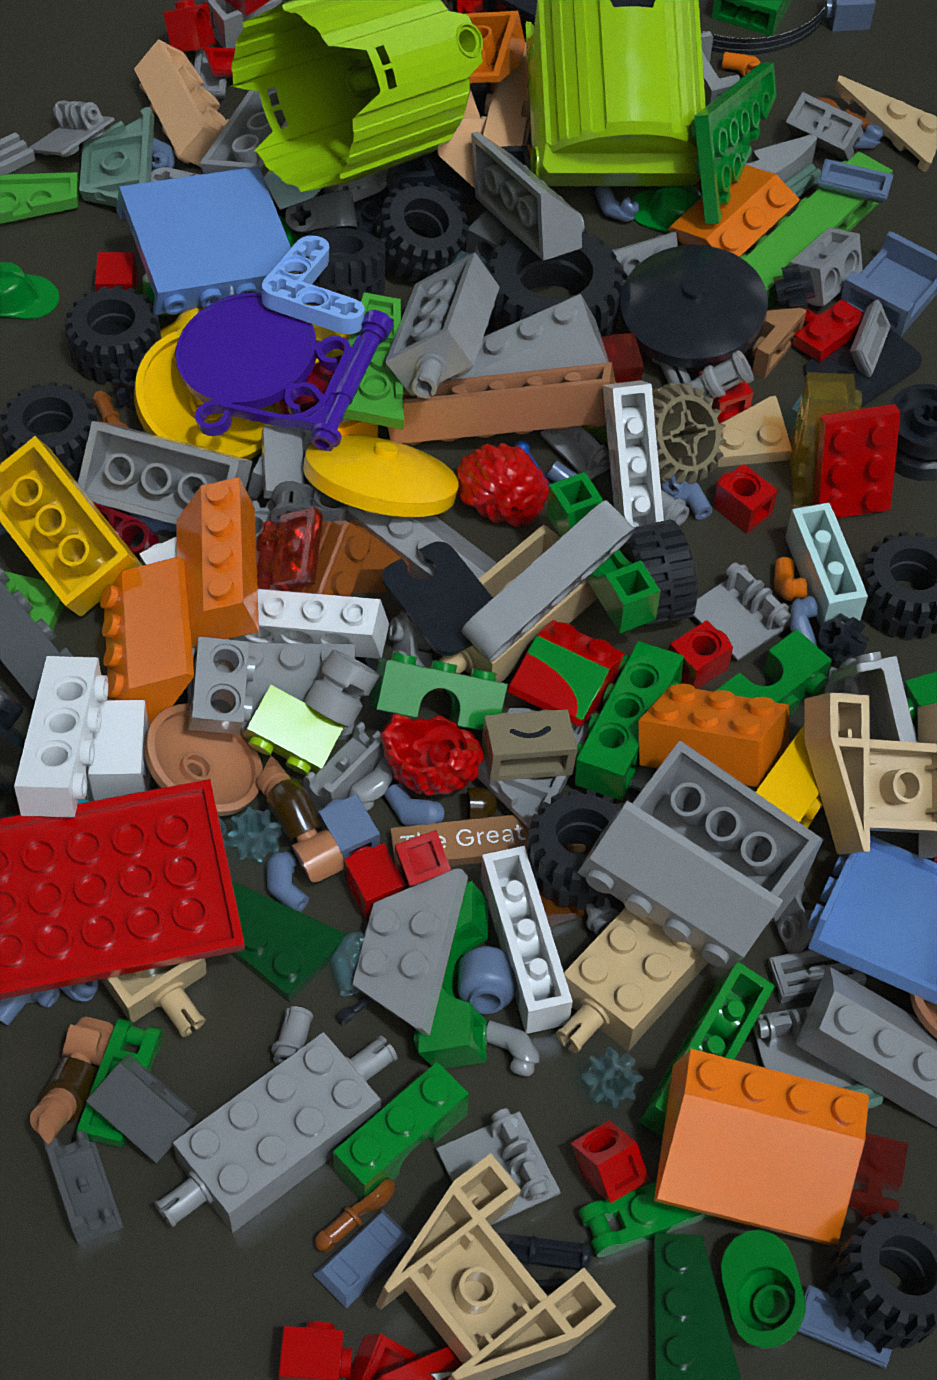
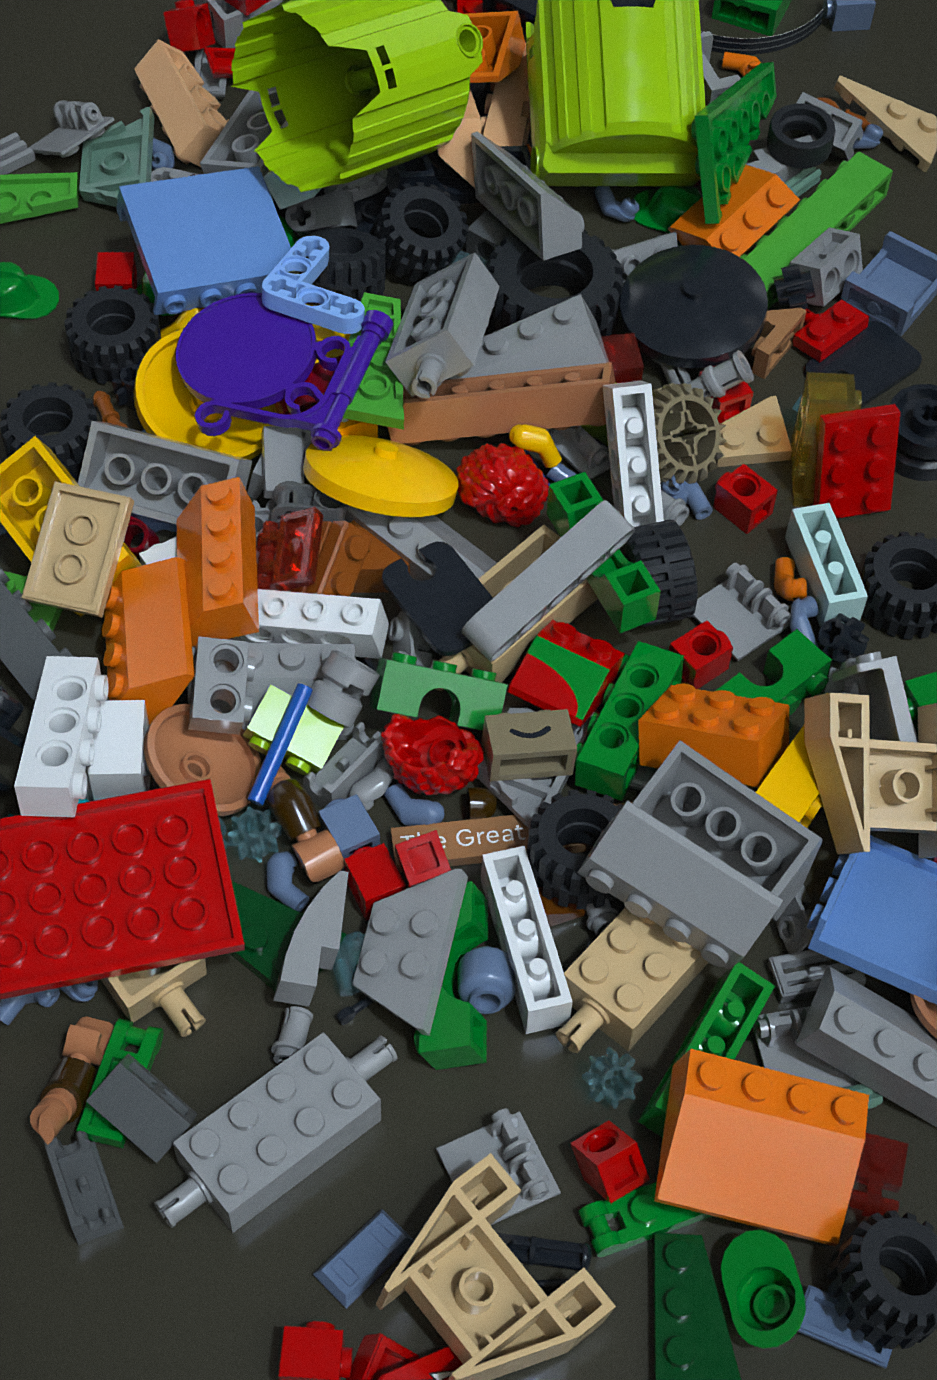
dark orange piece [315,1178,395,1253] -> none
green arch [333,1062,469,1201] -> none
light grey arm [487,1020,539,1076] -> none
sand blue tile [818,159,894,203] -> none
light grey tile [850,300,891,377] -> none
none -> tan tile [21,481,135,618]
none -> blue bar [247,683,313,806]
none -> light grey slope [273,871,348,1007]
none -> yellow arm [509,424,562,468]
none -> black tyre [767,103,836,168]

